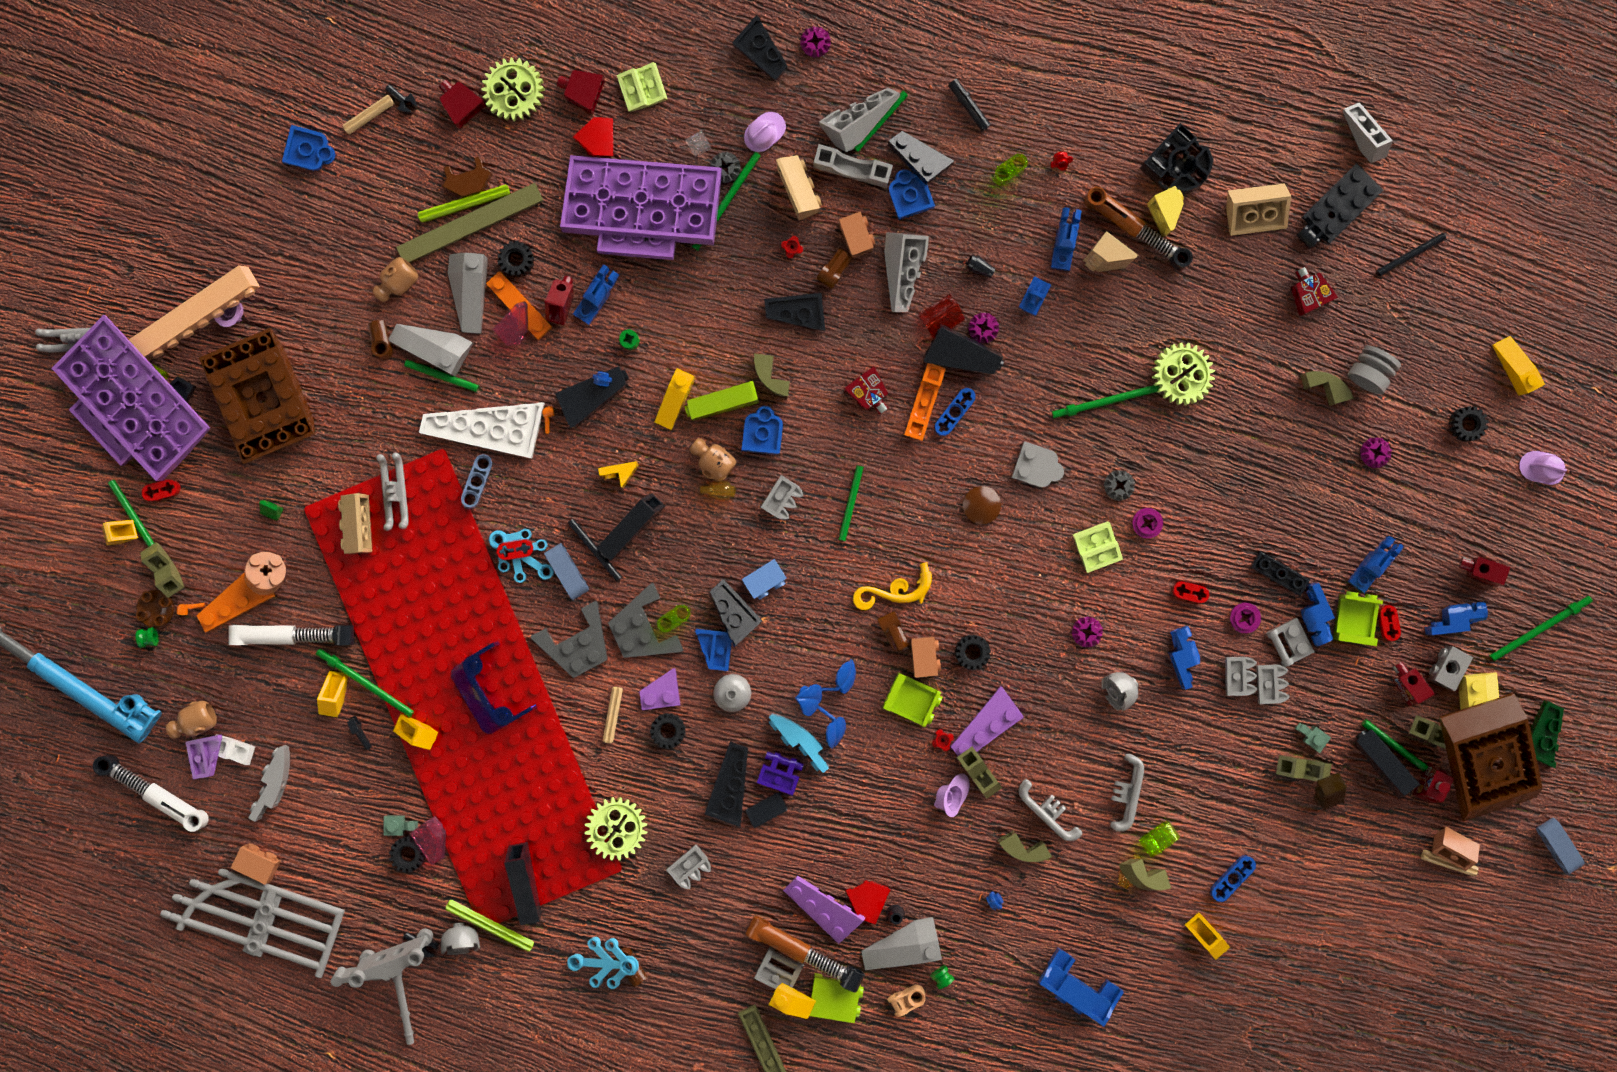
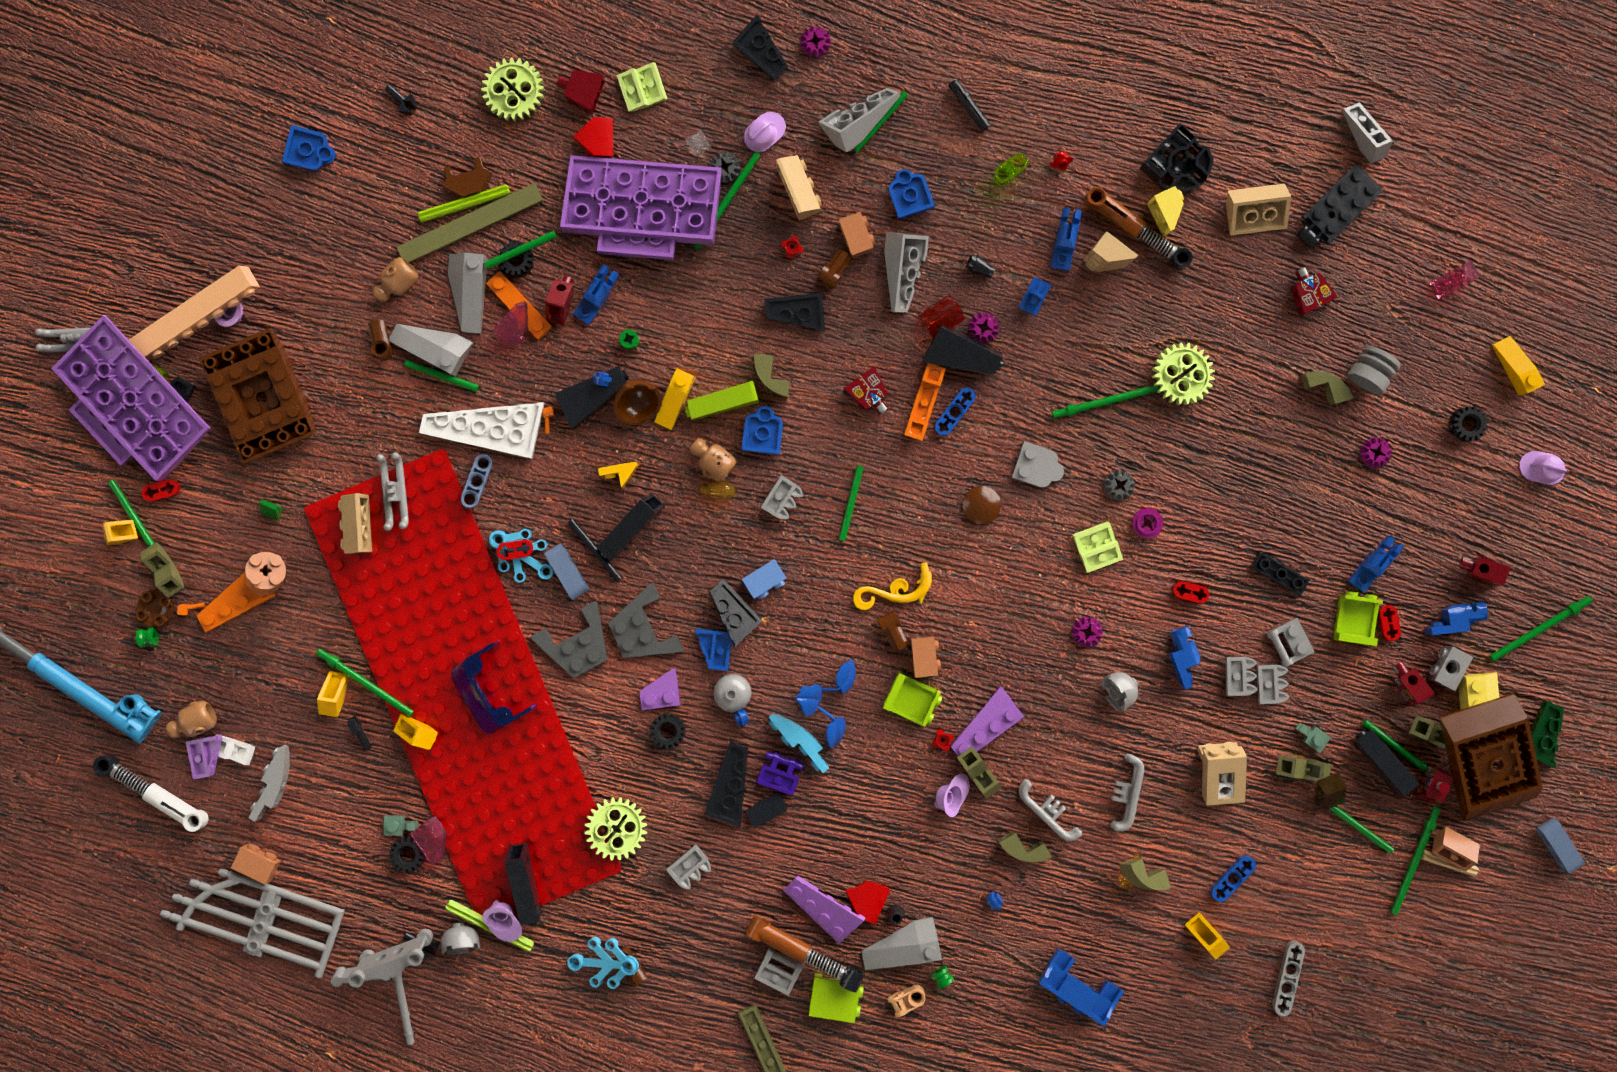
piece [228,625,354,645] -> none
tan axle [343,95,394,134] -> none
dark red torso [439,80,486,129] -> none
tan axle [603,687,623,743] -> none
clear neon green beam [657,604,692,632] -> none
yellow slope [769,983,816,1019] -> none
light grey arch [813,144,893,188] -> none
wing [887,131,954,185] -> none
black tyre [955,635,991,670] -> none
clear neon green beam [1139,820,1180,857] -> none
magenta gear [1229,603,1261,633] -> none
blue plate [1301,583,1335,646] -> none
black bar [1376,233,1446,277] -> none
none -> lavender piece [482,900,522,942]
none -> green bar [484,231,557,269]
none -> reddish brown cylinder [613,380,662,426]
none -> blue plate [733,709,749,728]
none -> tan brick [1198,742,1247,805]
none -> light grey beam [1272,941,1305,1016]
none -> green bar [1329,806,1394,854]
none -> green bar [1390,806,1441,915]
none -> clear pink slope [1430,260,1480,299]

